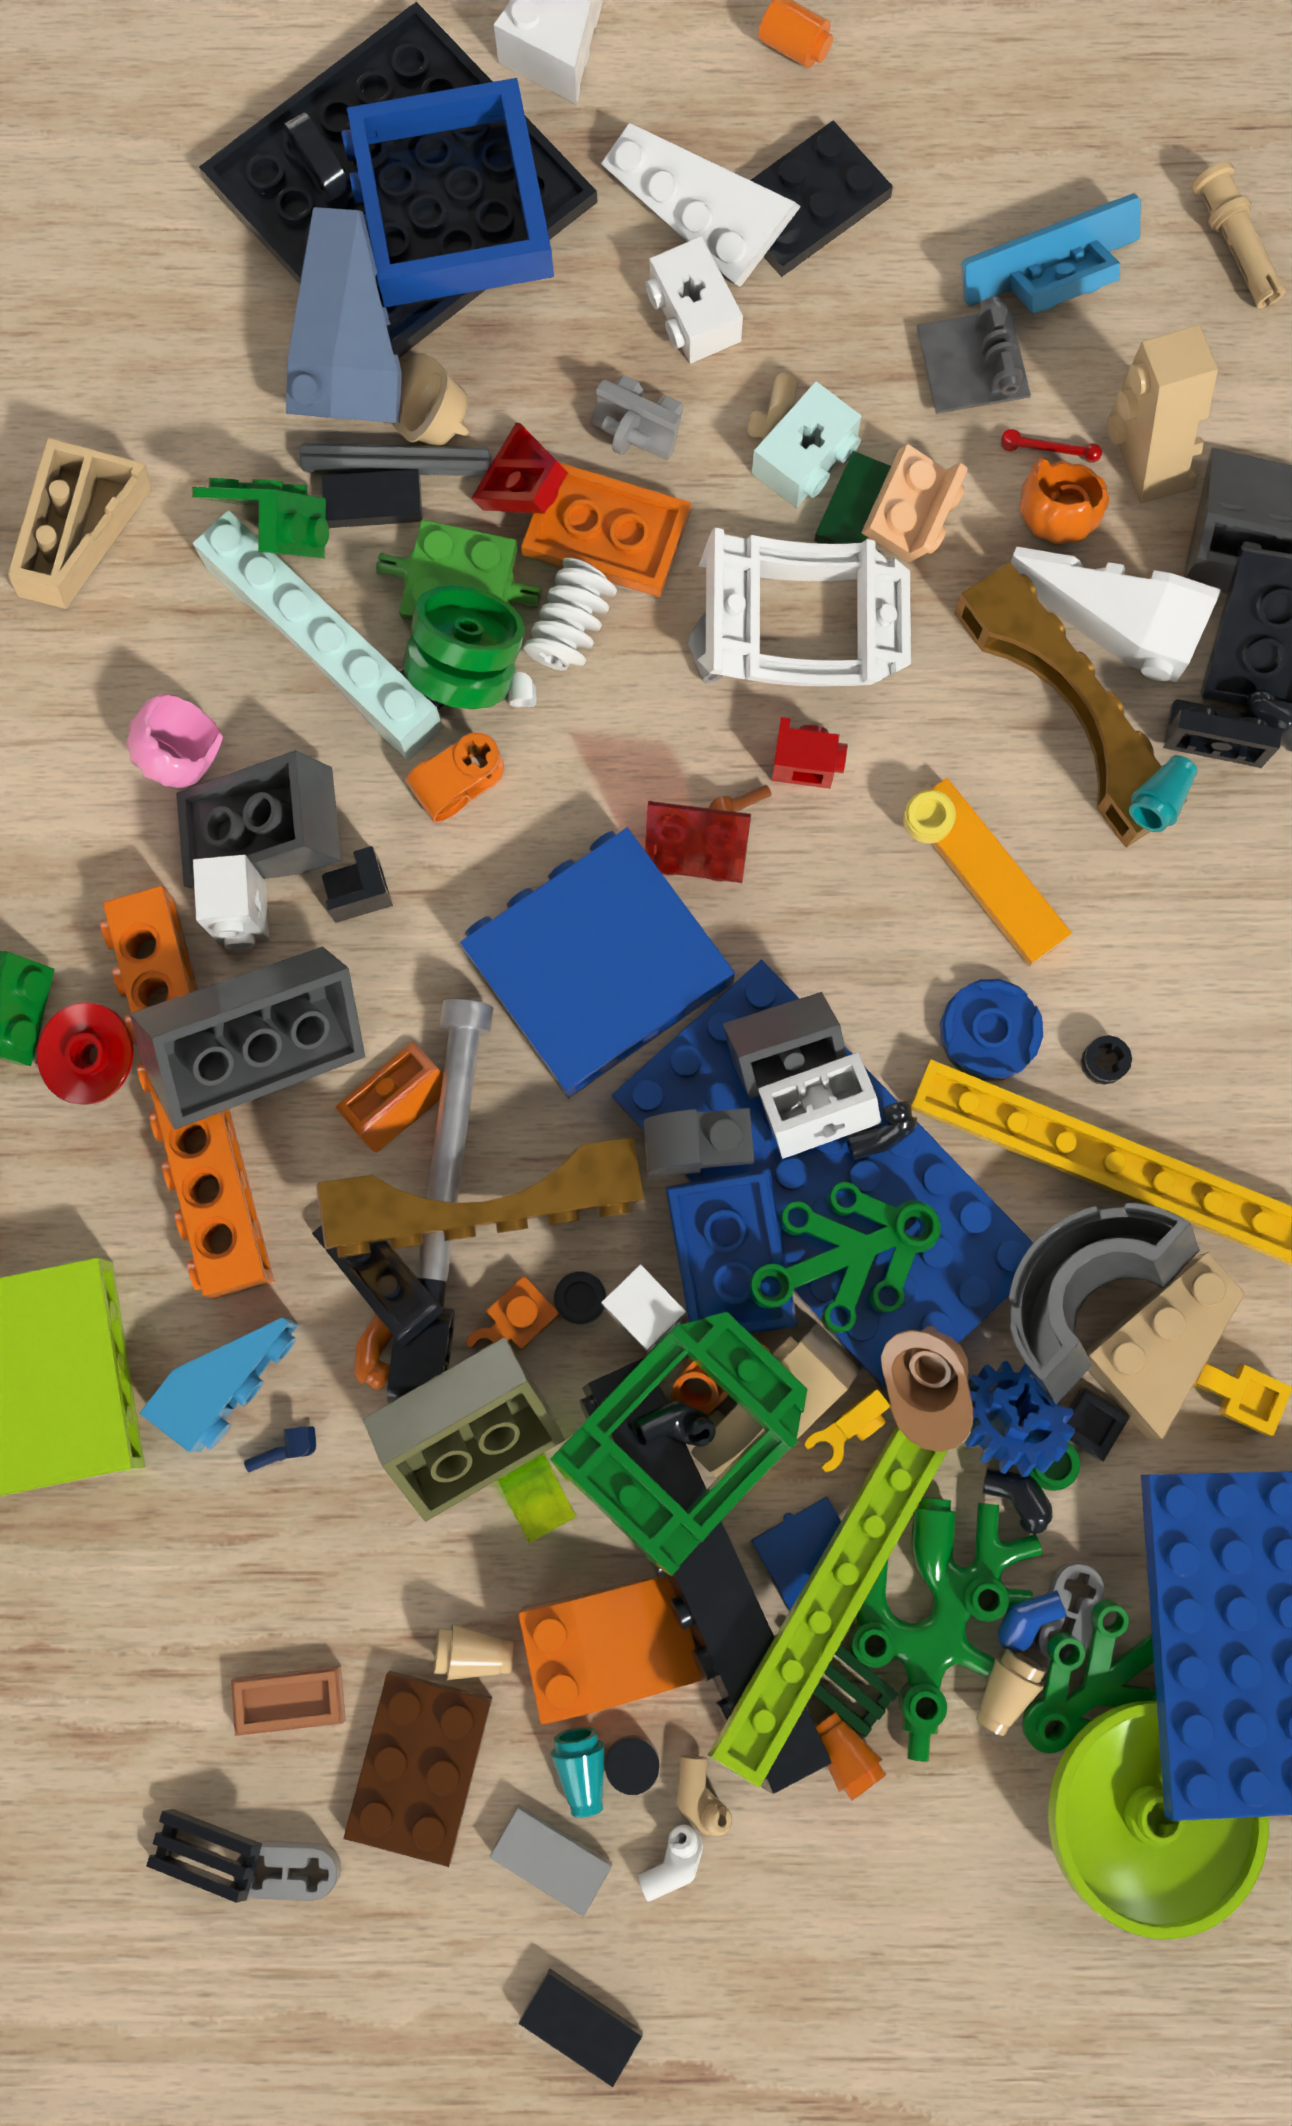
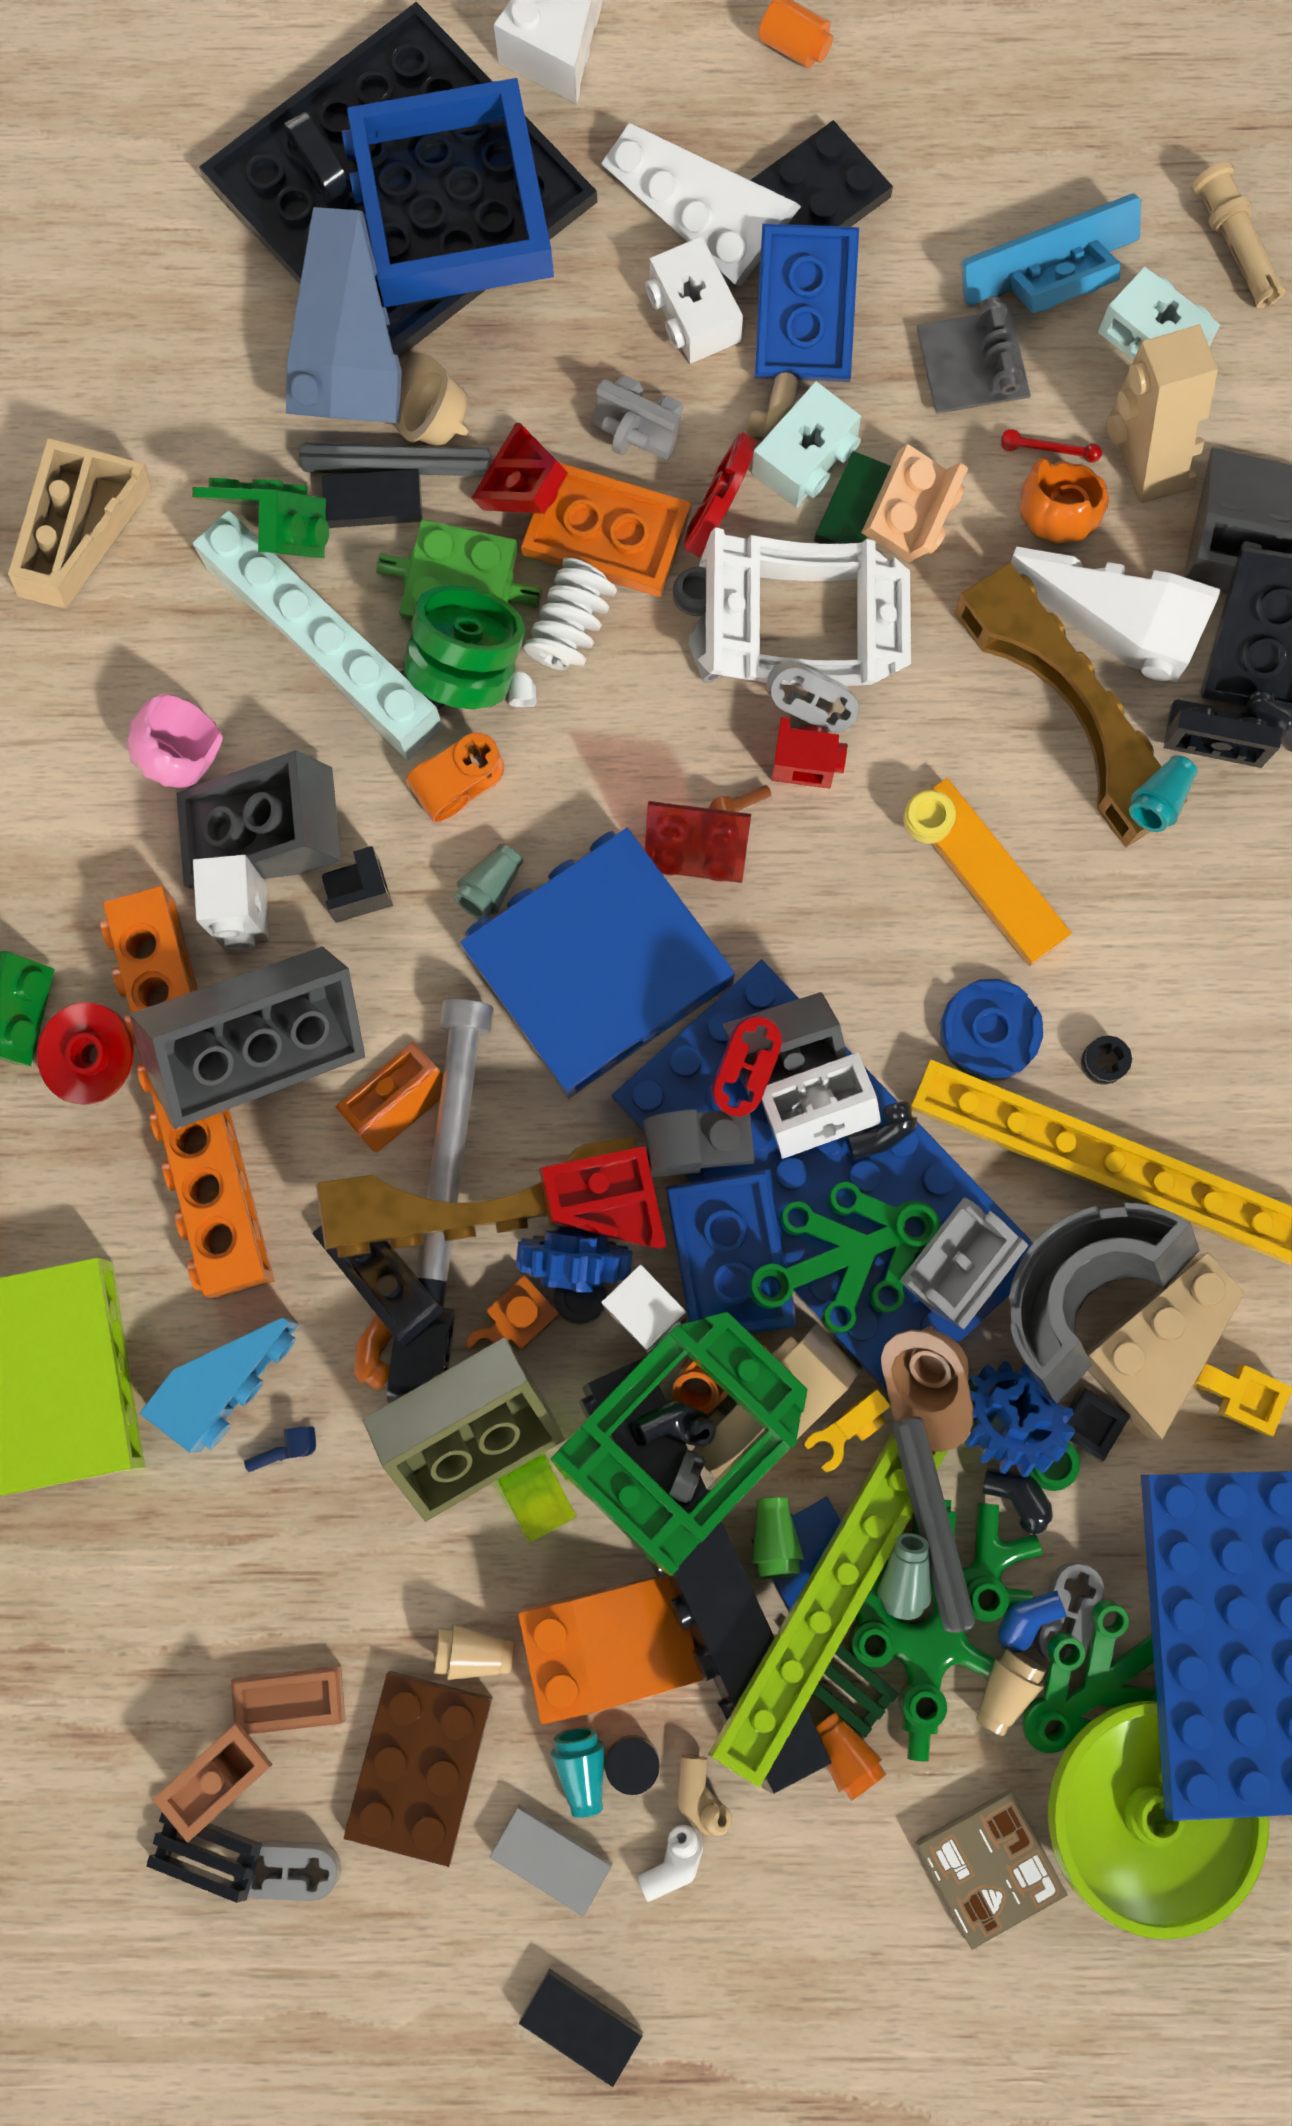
none -> nougat slope [152,1722,273,1843]
none -> sand green cone [454,844,523,919]
none -> blue gear [516,1226,633,1292]
none -> red wing [539,1146,667,1249]
none -> dark grey tile [668,1449,706,1507]
none -> dark grey plate [673,567,706,616]
none -> red tile [684,432,757,558]
none -> red beam [711,1016,782,1116]
none -> bright green cone [751,1497,805,1579]
none -> blue tile [755,224,860,382]
none -> light grey beam [767,661,859,733]
none -> sand green cone [877,1533,931,1620]
none -> dark grey axle [892,1416,975,1633]
none -> light grey hinge [899,1198,1029,1330]
none -> dark tan tile [915,1789,1068,1950]
none -> light aqua brick [1098,267,1221,360]

